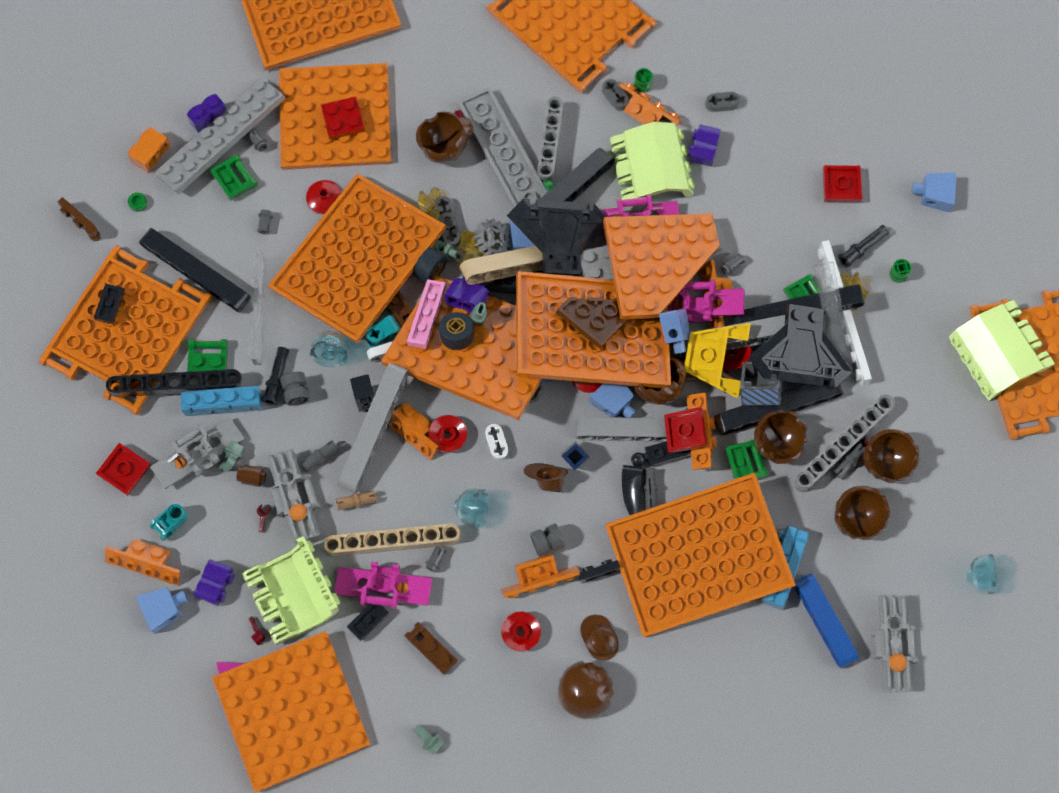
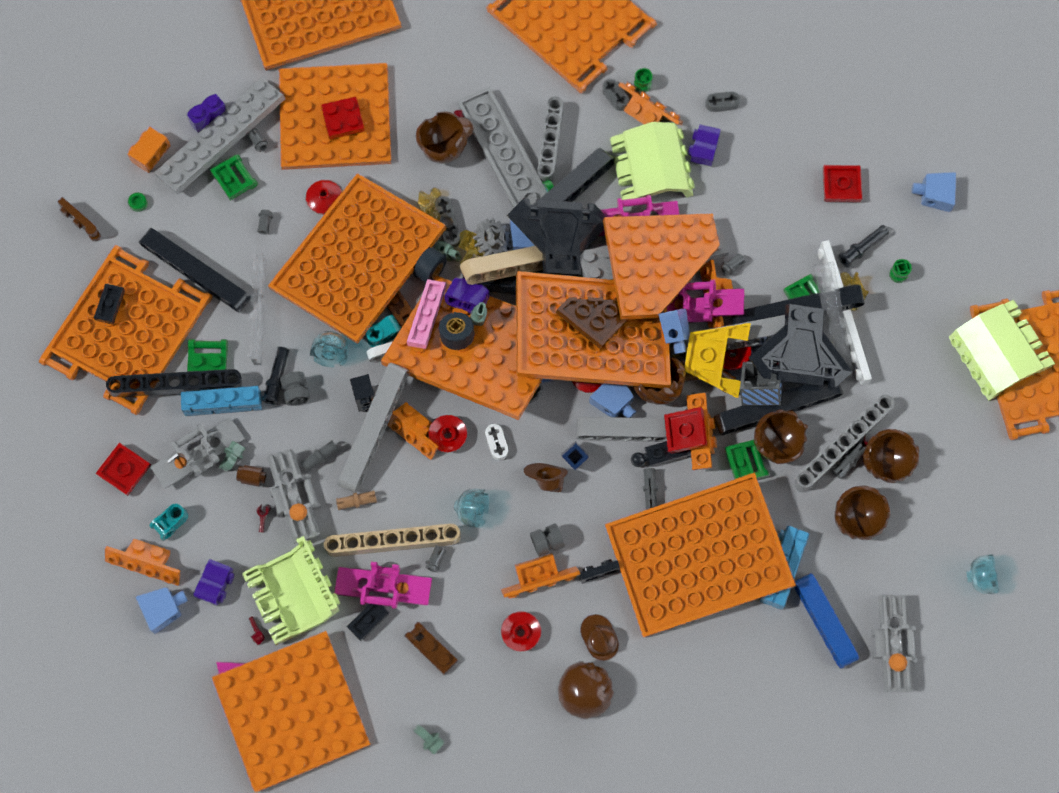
black piece [622,465,643,515] -> none

